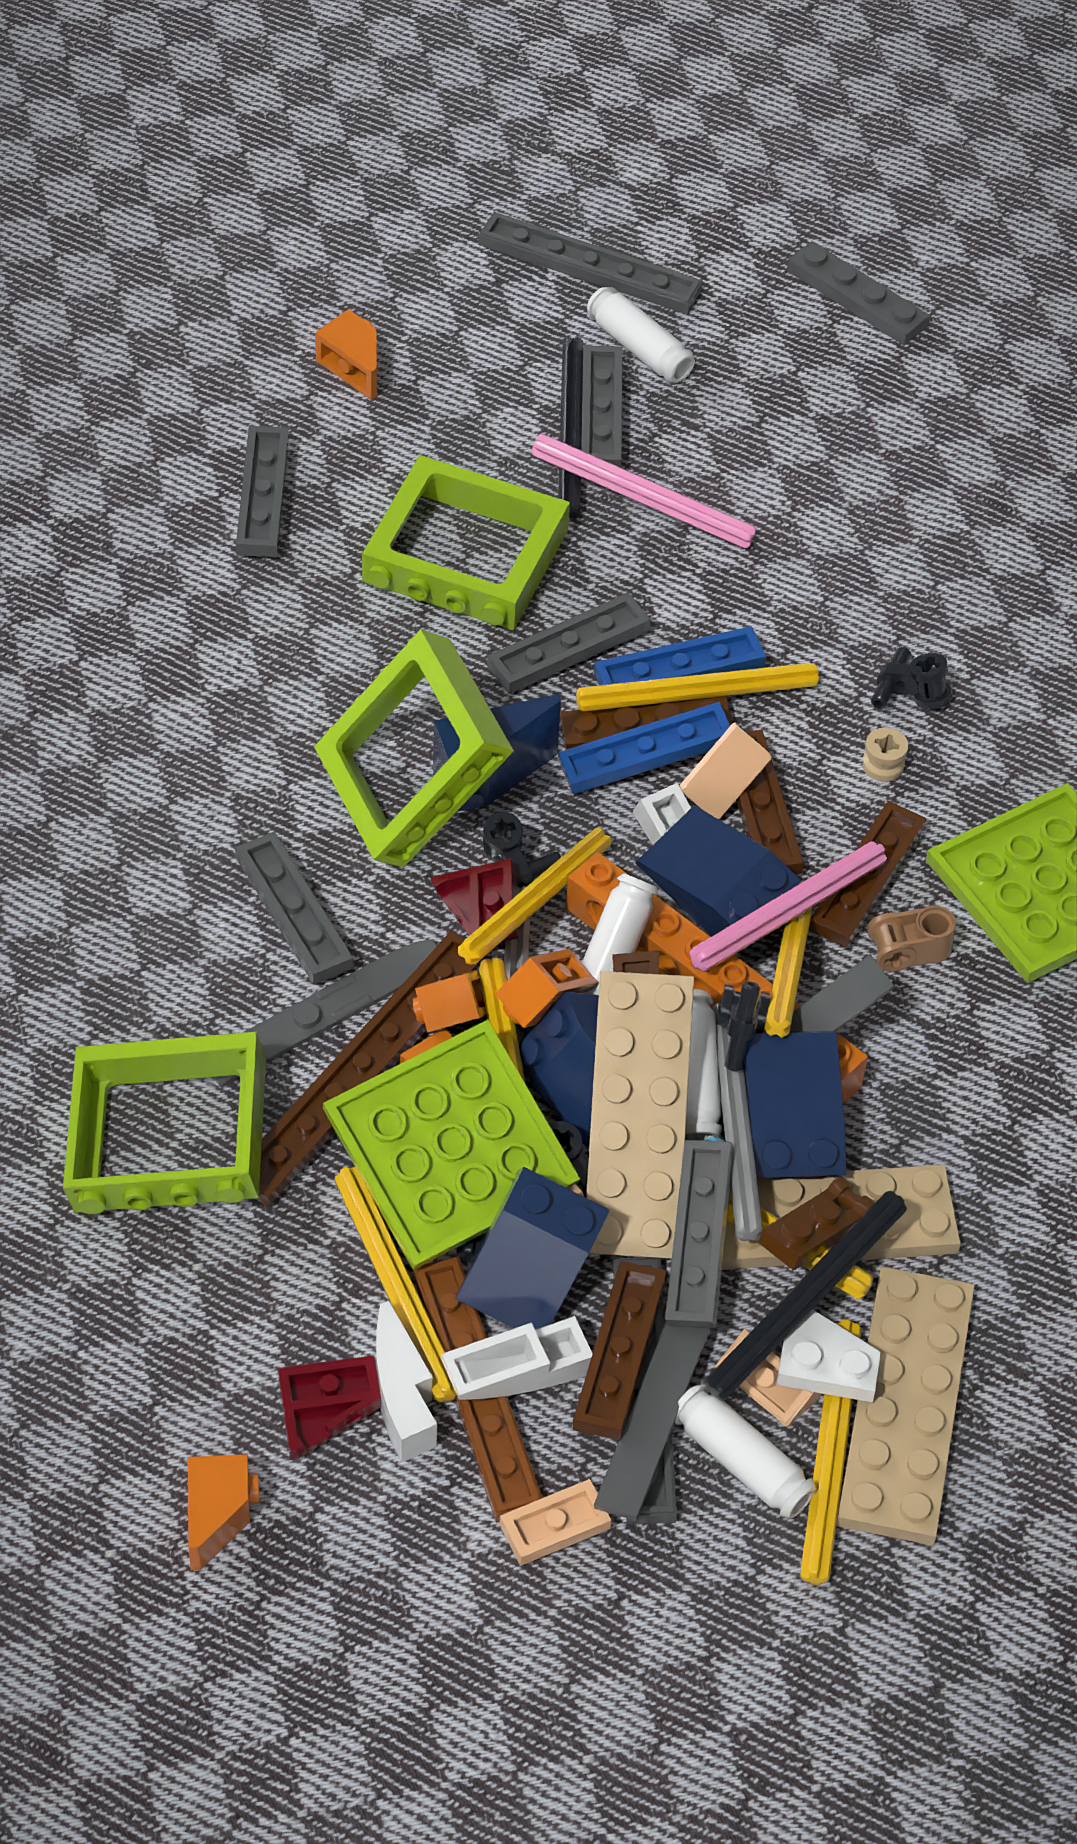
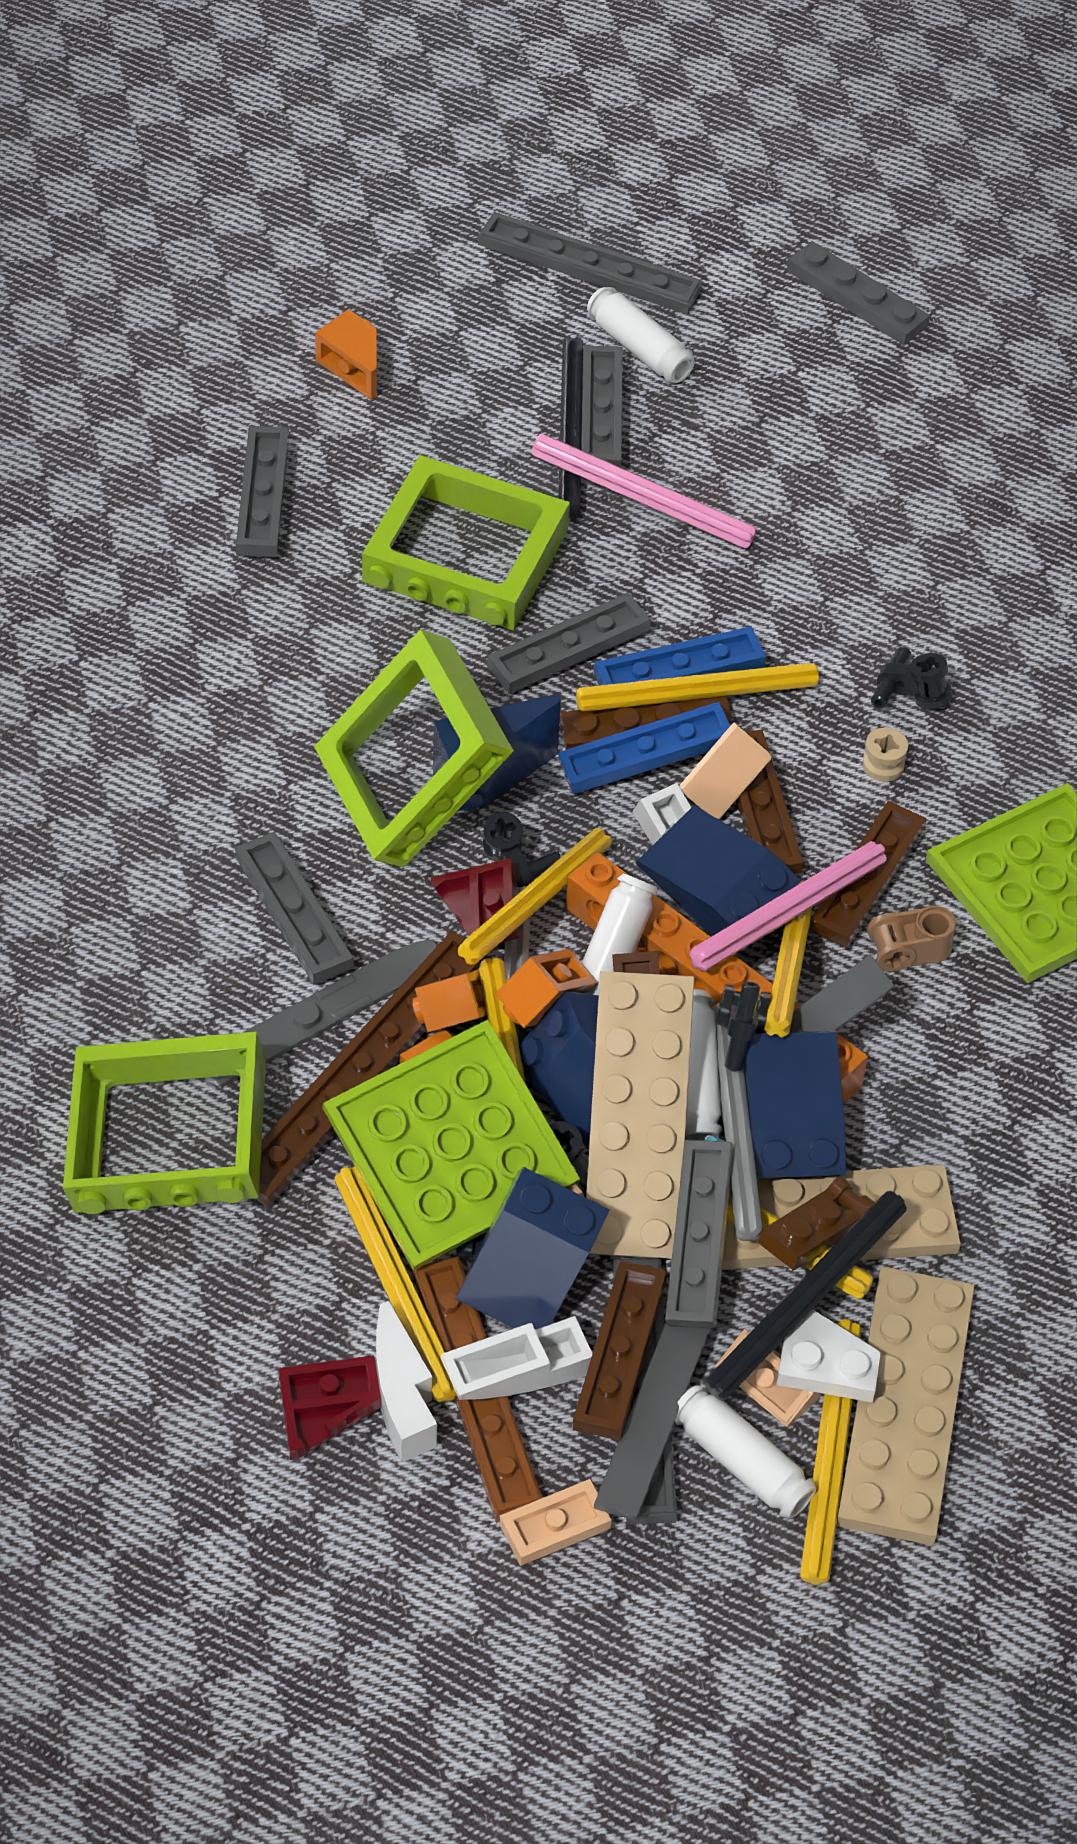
orange slope [187,1454,259,1570] -> none

